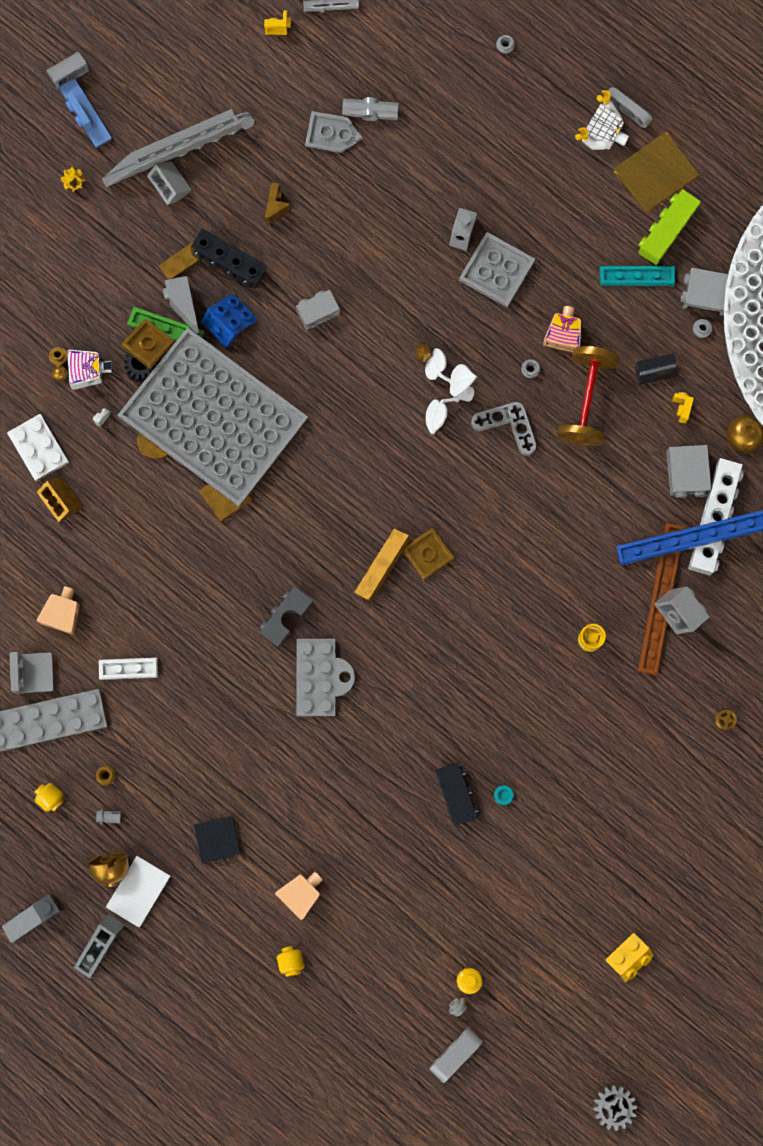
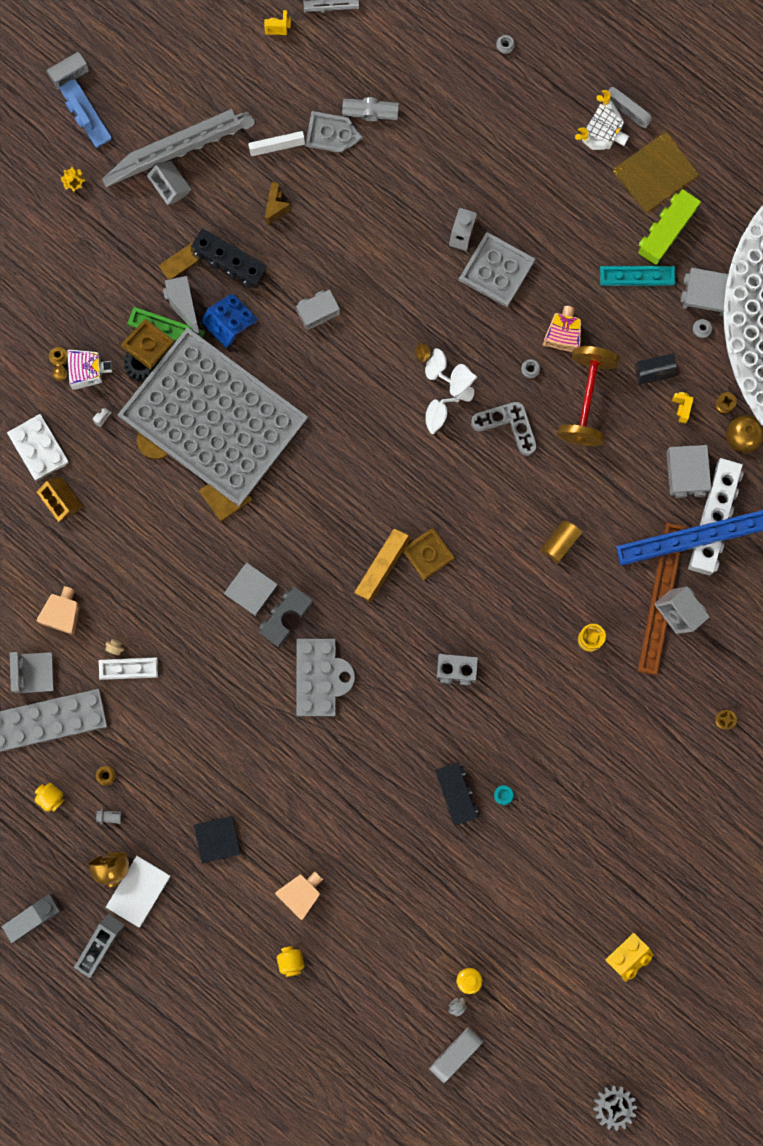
none -> tan plate [105,639,124,655]
none -> light grey tile [224,563,278,616]
none -> white tile [249,131,305,156]
none -> light grey brick [436,654,478,685]
none -> pearl gold brick [540,521,583,564]
none -> pearl gold wheel [715,392,737,414]

